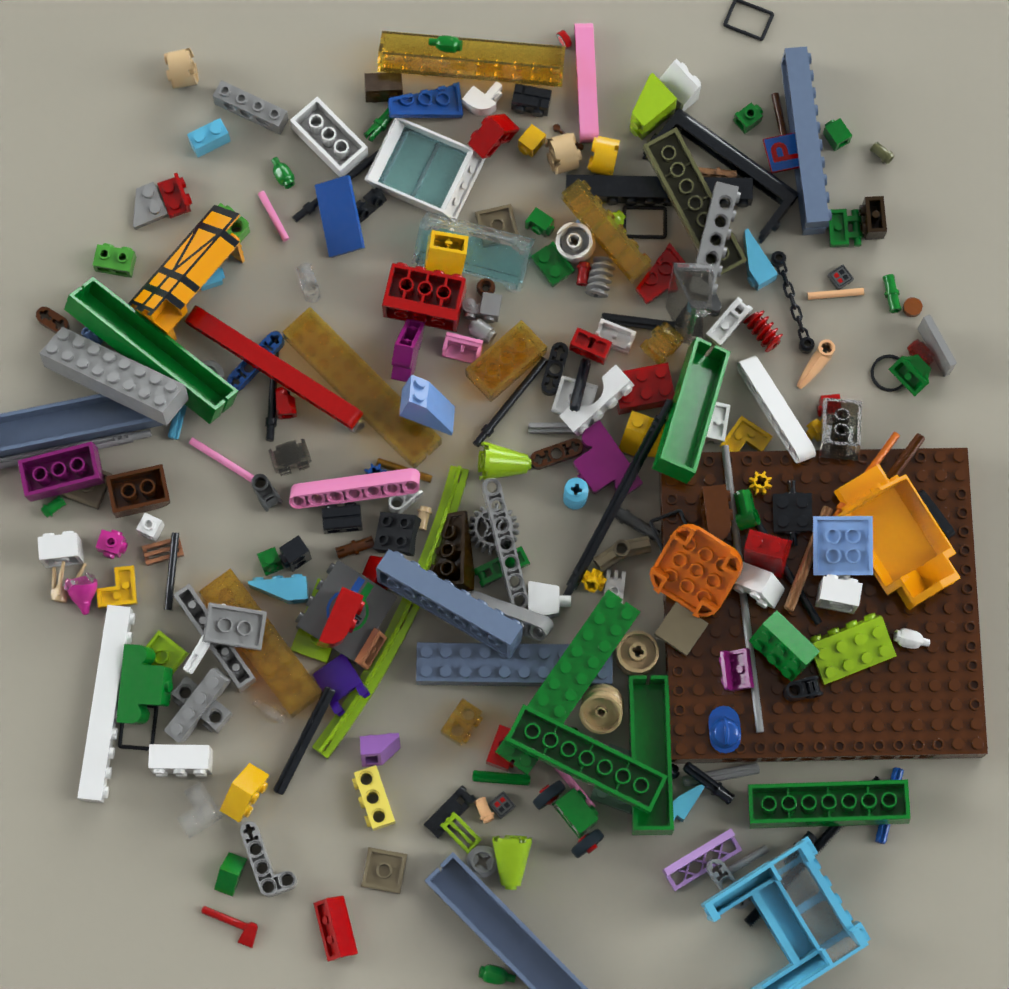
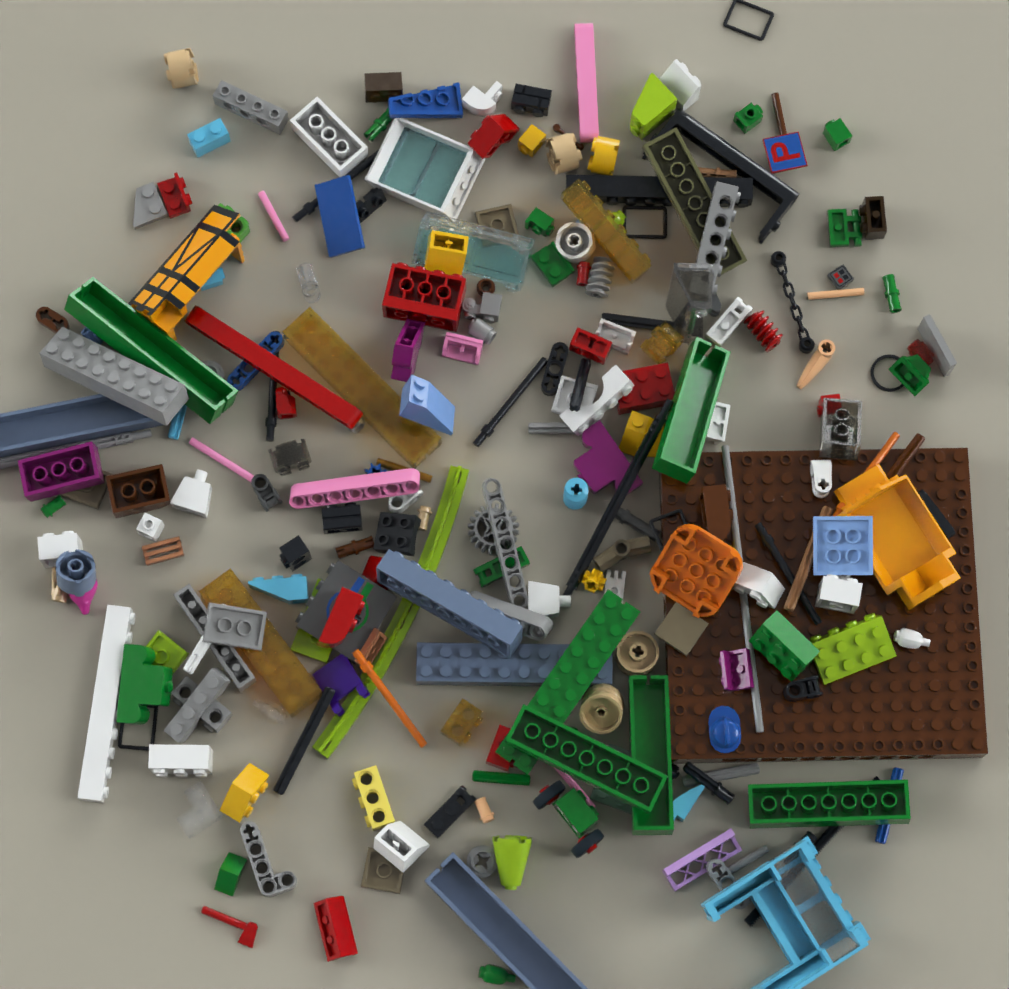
bright green brick [93,243,137,278] -> none
dark pink brick [95,529,128,559] -> none
yellow plate [96,565,138,609] -> none
black bar [164,532,179,610] -> none
green brick [257,547,284,576] -> none
green plant [271,157,295,189] -> none
medium lavender slope [360,733,401,767] -> none
clear yellow piece [378,31,566,87] -> none
green plant [428,35,463,53] -> none
dark brown wedge [430,511,474,592] -> none
lime tile [440,811,482,854] -> none
clear yellow brick [465,320,547,402] -> none
lime cone [478,442,532,480] -> none
dark grey tile [488,791,516,819] -> none
reddish brown beam [530,438,583,470] -> none
red tile [556,30,572,49] -> none
red wing [636,243,692,304] -> none
yellow plate [720,415,773,452] -> none
green piece [734,489,760,530] -> none
white beam [737,356,816,464] -> none
medium azure slope [743,228,778,291] -> none
red slope [744,529,793,578] -> none
yellow gear [748,471,772,495] -> none
black plate [772,480,813,547] -> none
sand blue piece [781,46,832,235] -> none
yellow gear [806,418,830,442] -> none
olive pin [870,141,894,164] -> none
dark orange tile [903,297,923,317] -> none
none -> sand blue brick [56,549,96,597]
none -> white torso [170,469,212,518]
none -> orange bar [352,649,427,748]
none -> white slope [374,821,430,873]
none -> white piece [810,460,832,498]

